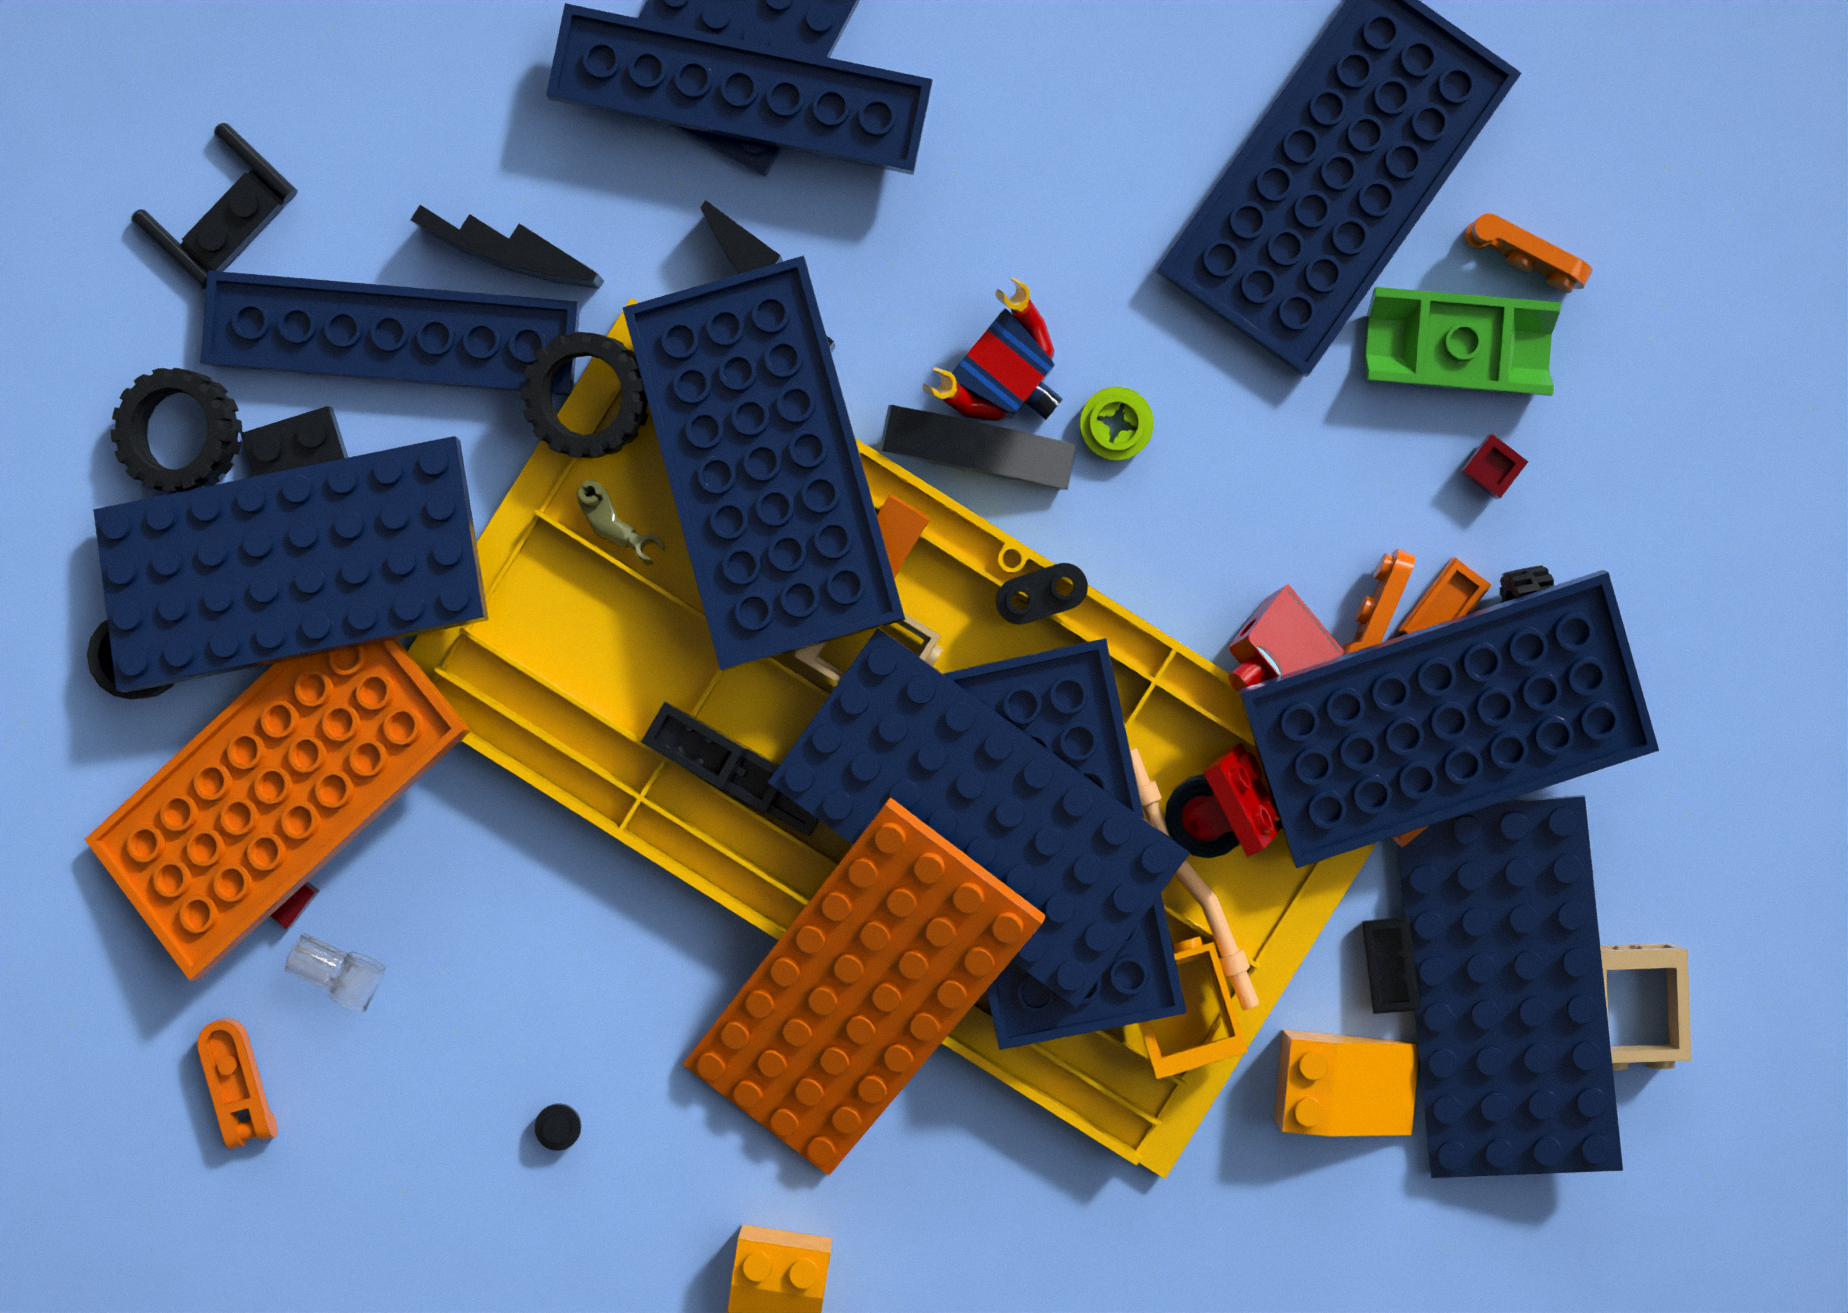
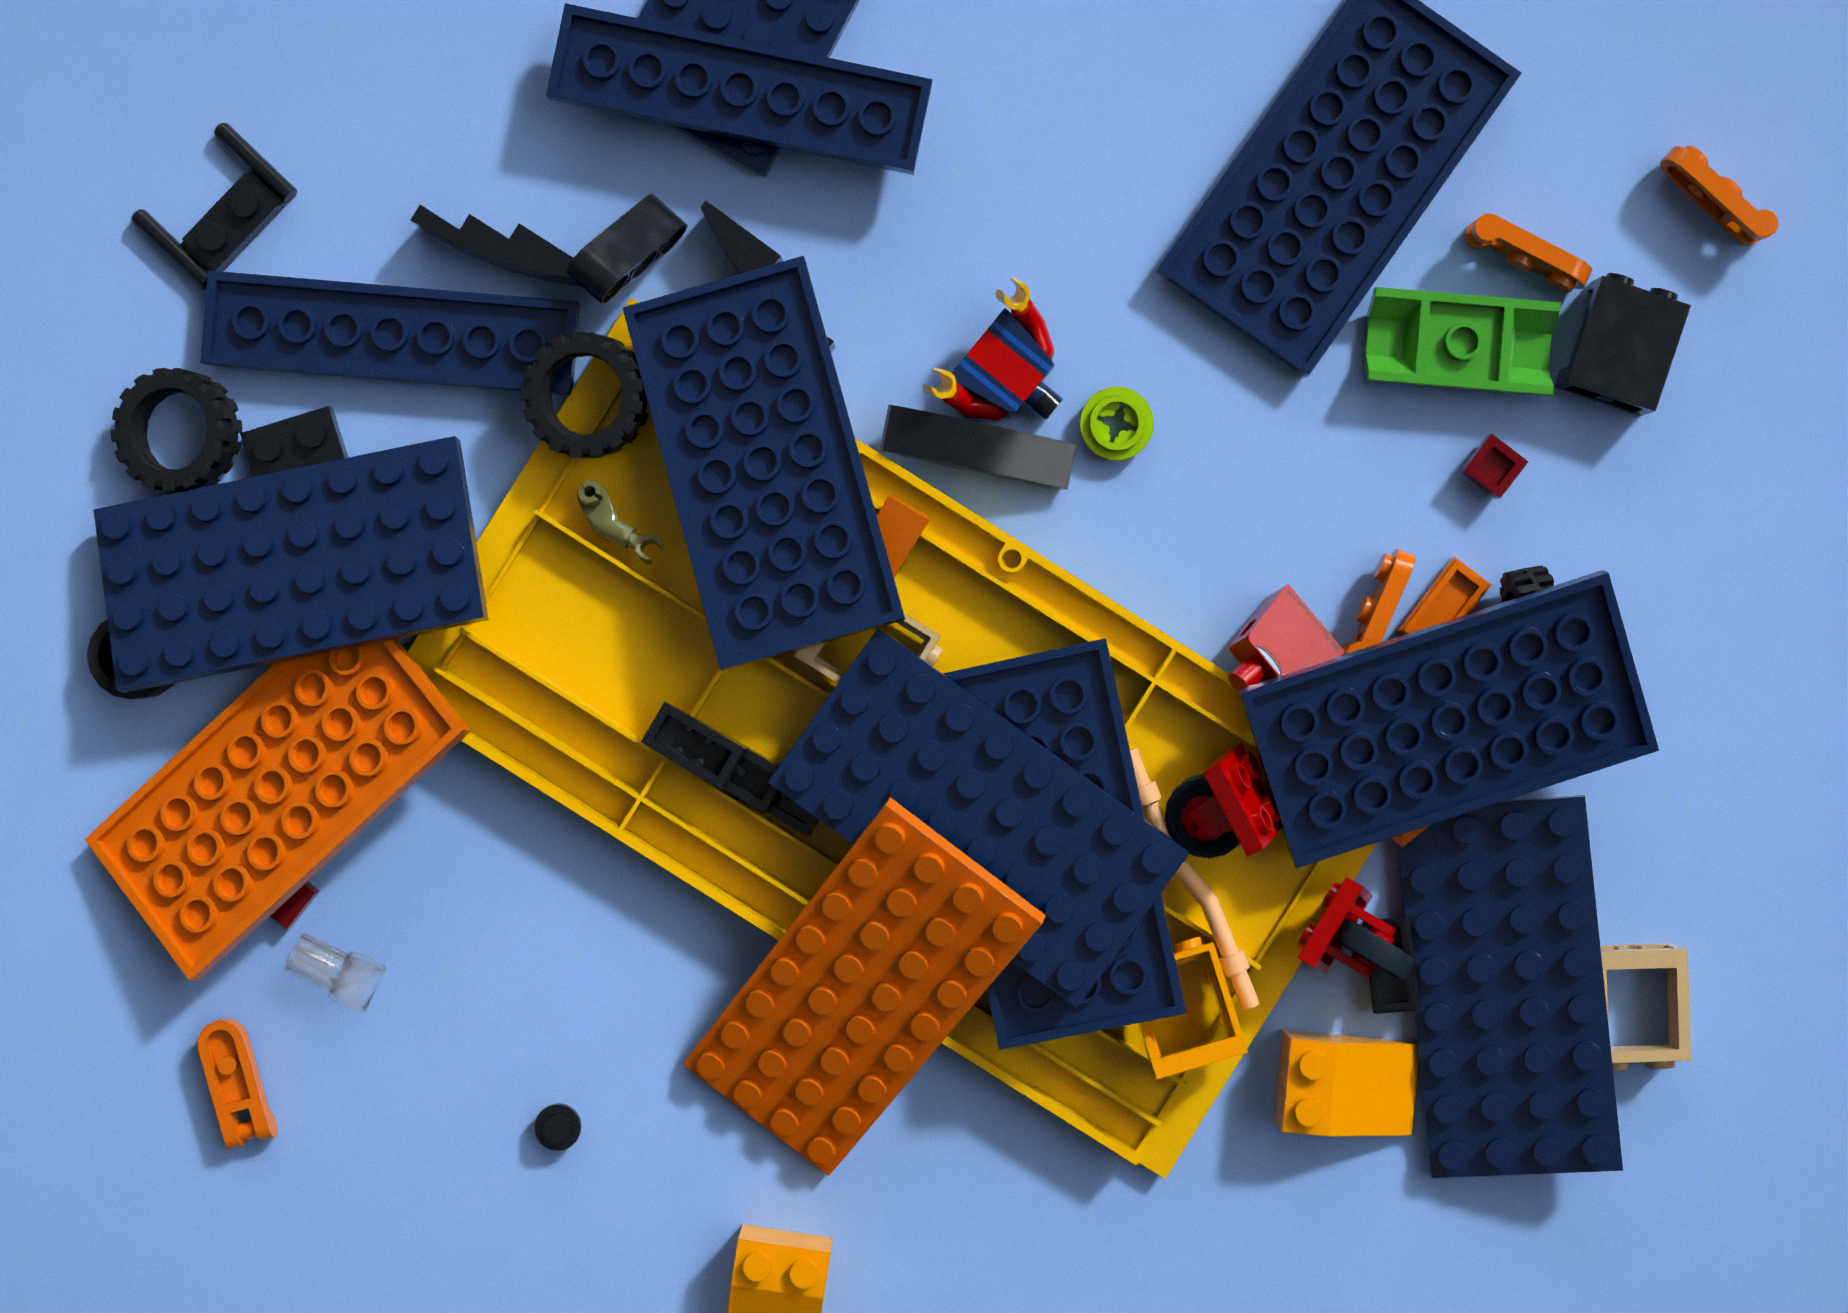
black plate [995,563,1088,625] -> none
none -> black beam [566,193,688,305]
none -> red plate [1297,876,1415,980]
none -> black panel [1554,273,1691,416]
none -> orange plate [1660,146,1779,246]

